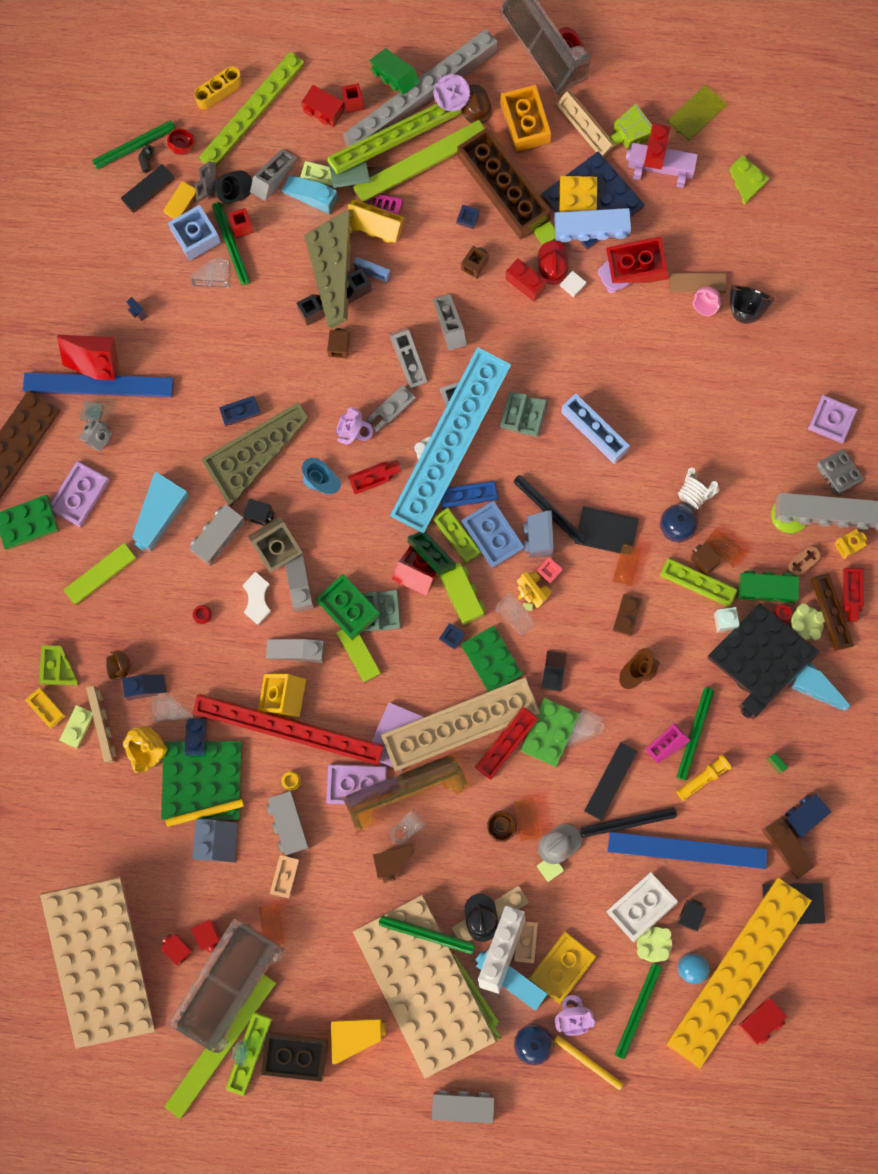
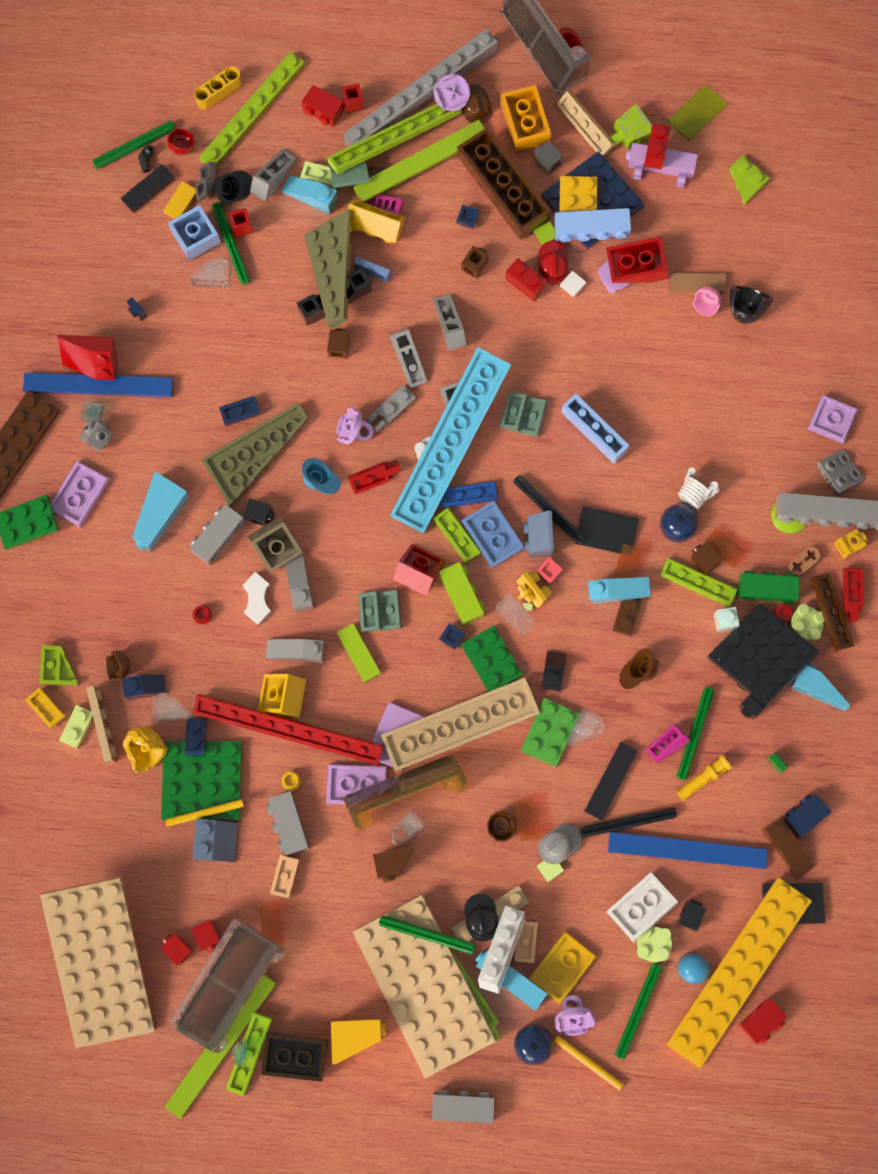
lime tile [64,543,137,605] -> none
green plate [315,574,381,641] -> none
green brick [369,48,420,95] -> none
dark green plate [408,532,456,576] -> none
red tile [475,706,539,780] -> none
none -> dark grey brick [534,141,563,175]
none -> medium azure slope [588,577,651,604]

